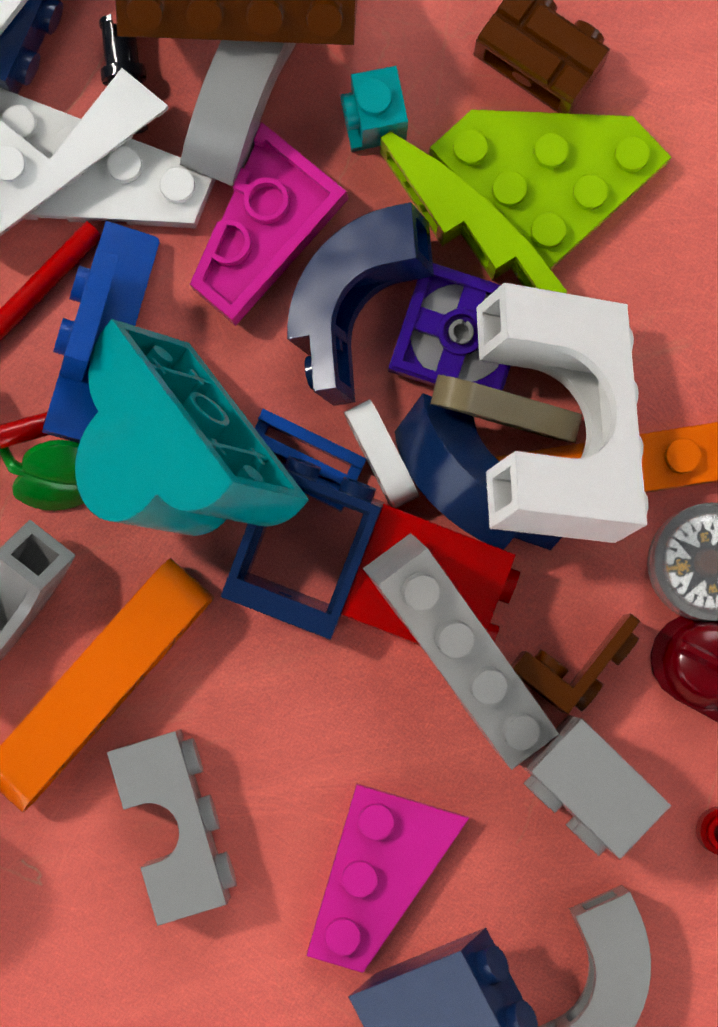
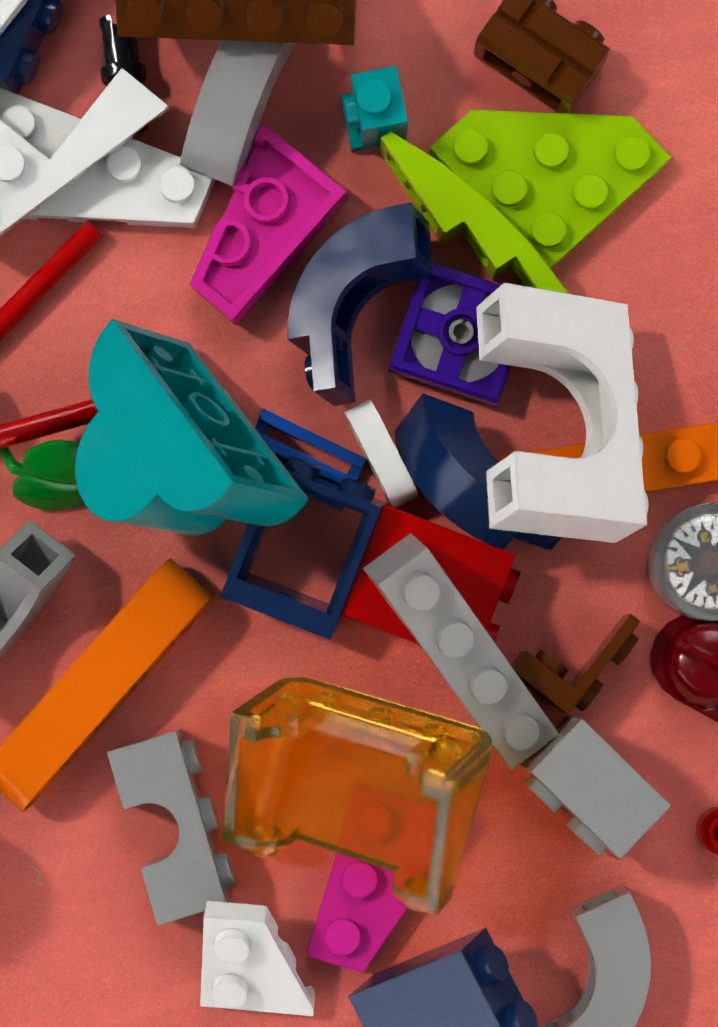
blue bracket [42,221,160,443] -> none
dark tan beam [430,375,583,443] -> none
none -> white wing [200,901,315,1016]
none -> clear yellow windscreen [222,677,492,915]

